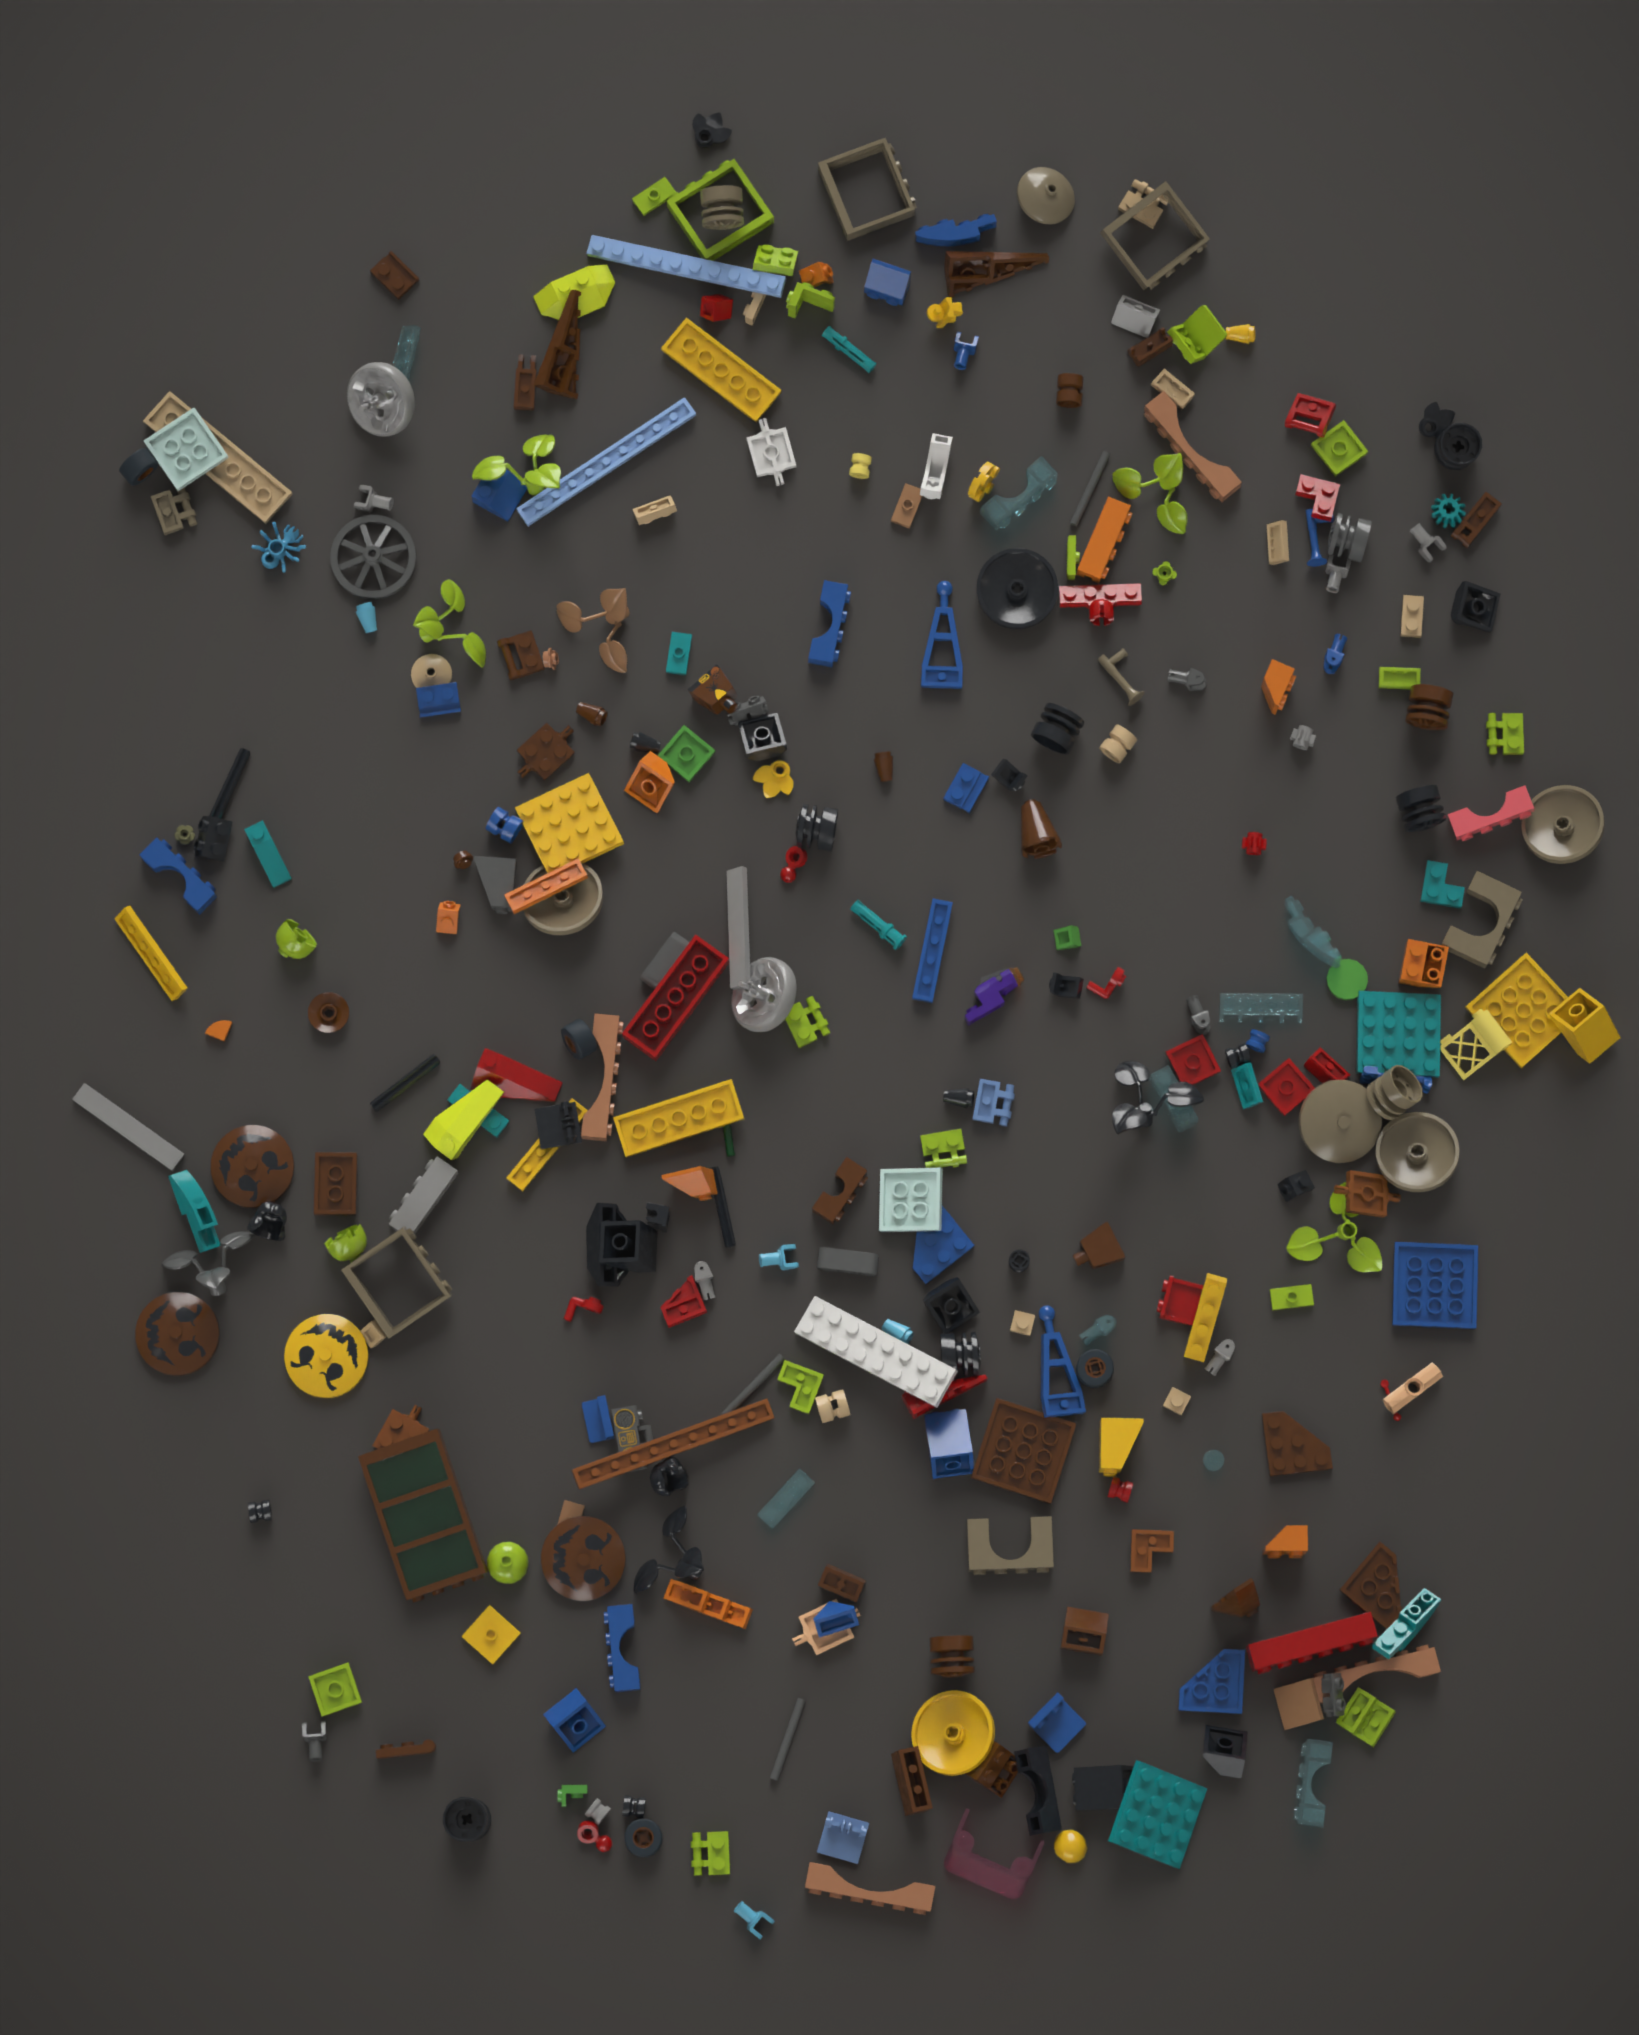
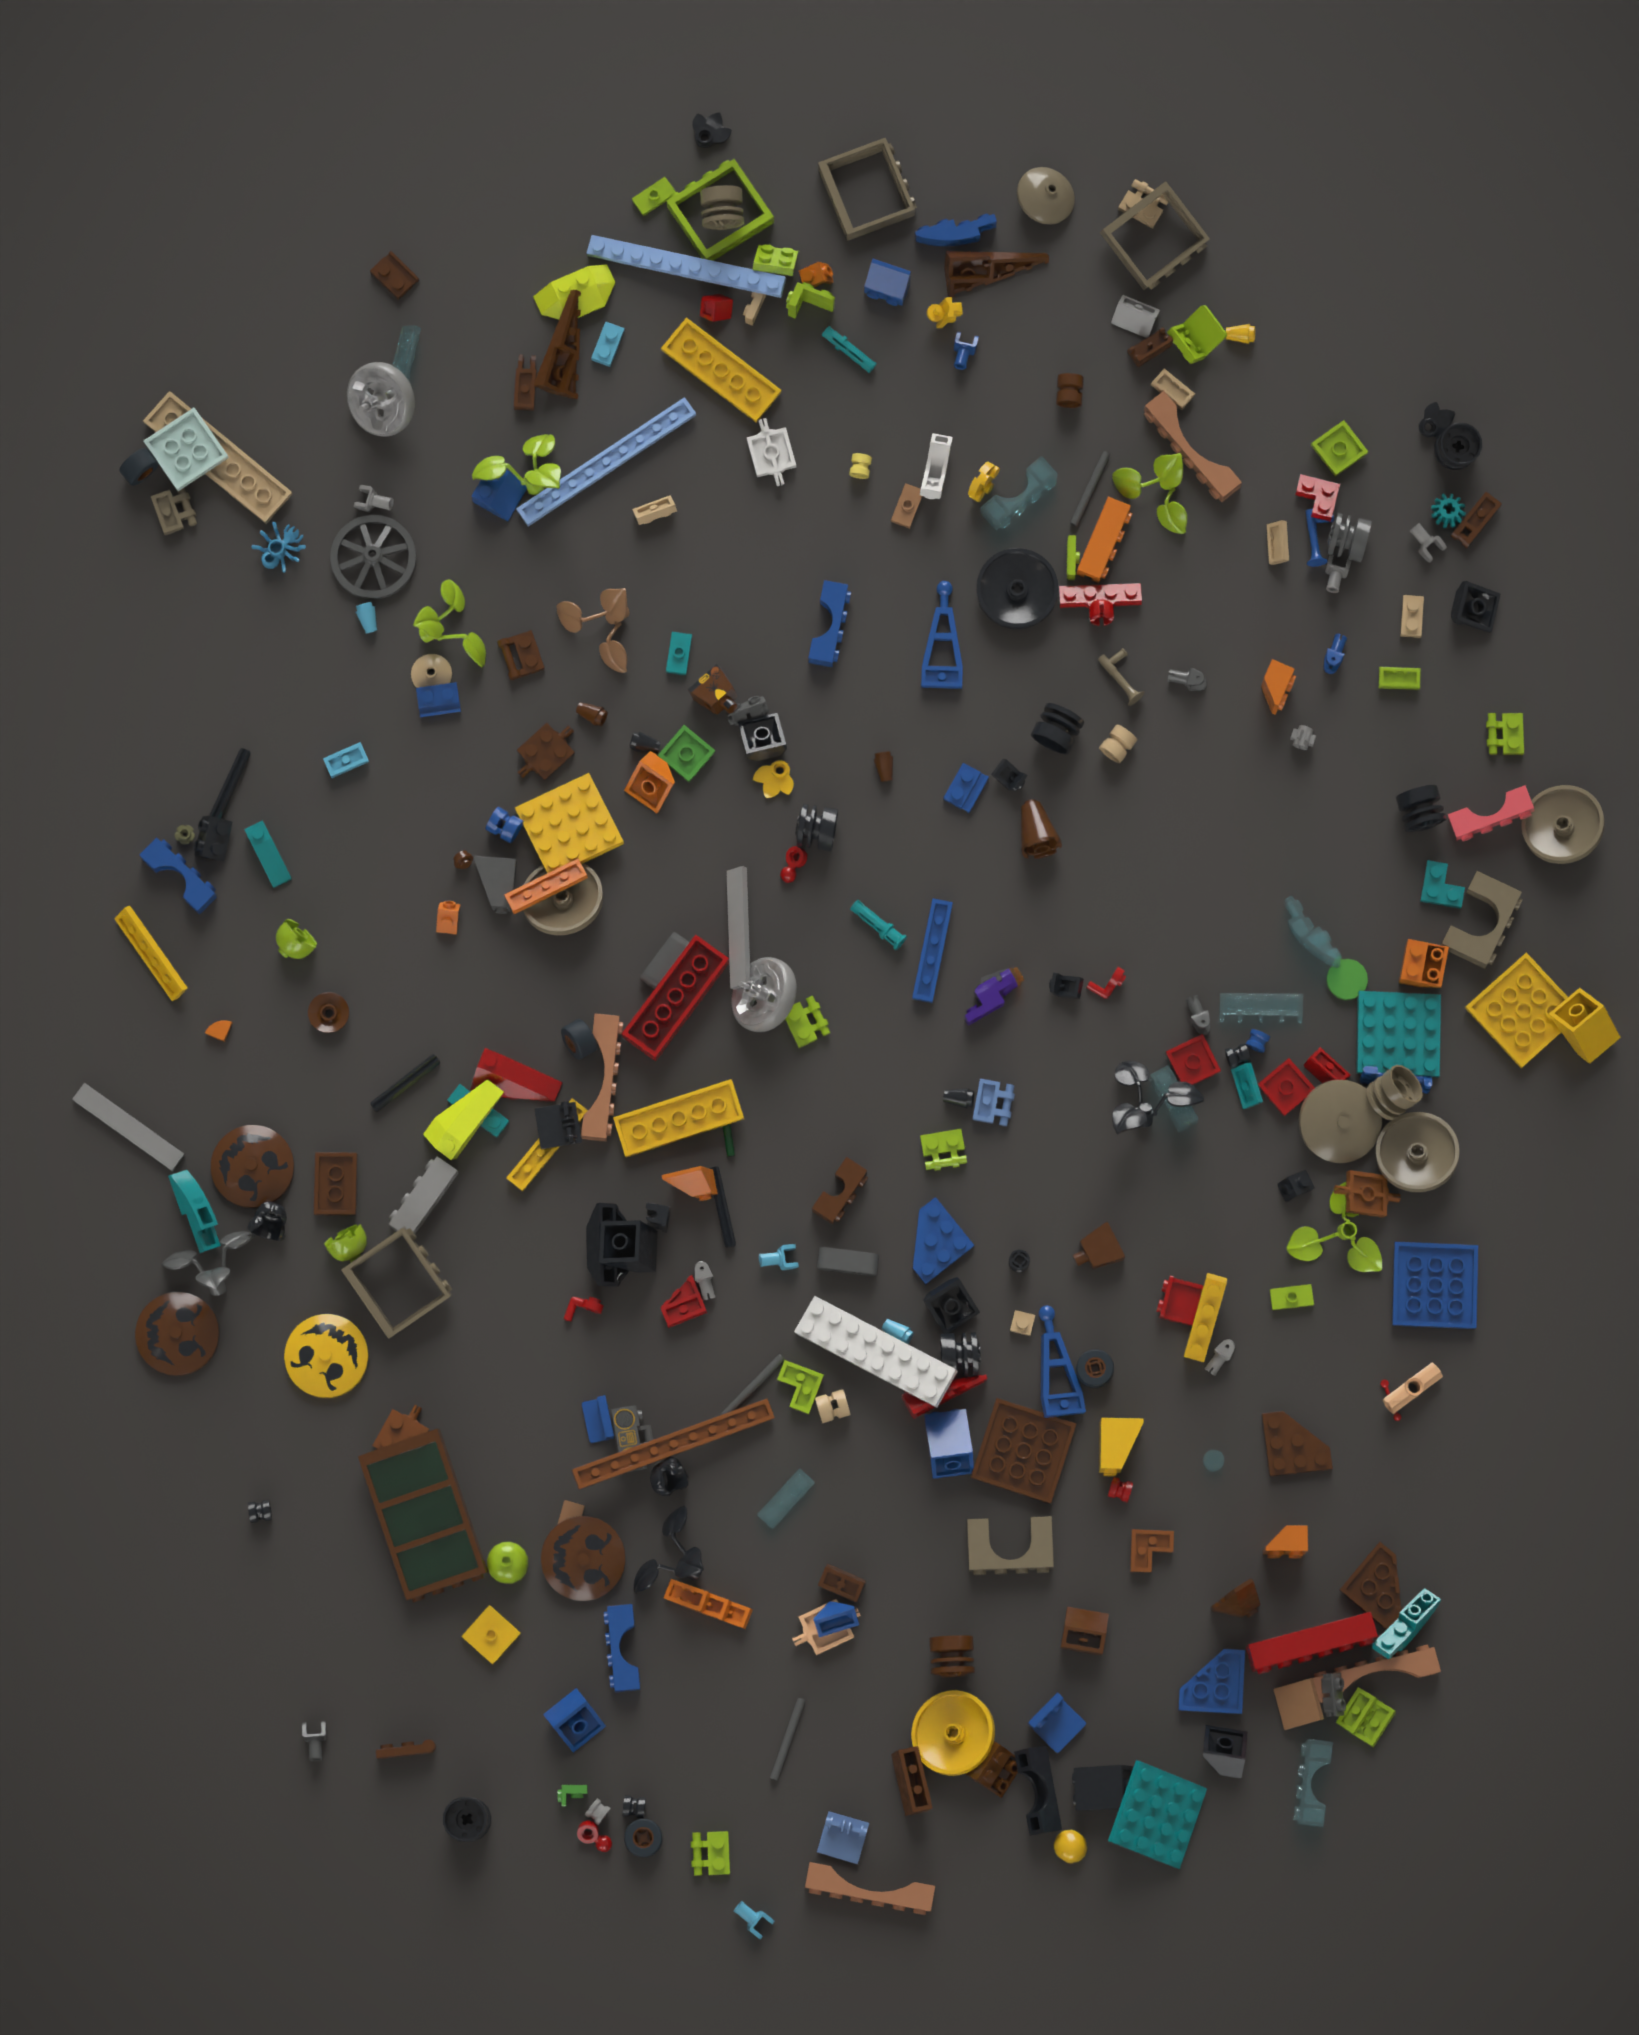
lime plate [308,1662,362,1717] -> none
tan plate [361,1320,387,1348] -> none
nougat plate [543,648,559,670] -> none
light aqua plate [879,1168,943,1232] -> none
clear pink windscreen [944,1808,1045,1899] -> none
bright green slope [1053,925,1081,950] -> none
clear light blue piece [1079,1315,1117,1345] -> none
lime plate [1152,561,1177,585] -> none
tan plate [1163,1387,1191,1415] -> none
red gear [1242,832,1267,855] -> none
red plate [1285,393,1336,438] -> none
reddish brown wheel [1405,684,1454,730] -> none
light yellow piece [1440,1009,1513,1080] -> none
none -> medium azure plate [323,742,369,778]
none -> medium azure plate [591,322,625,367]

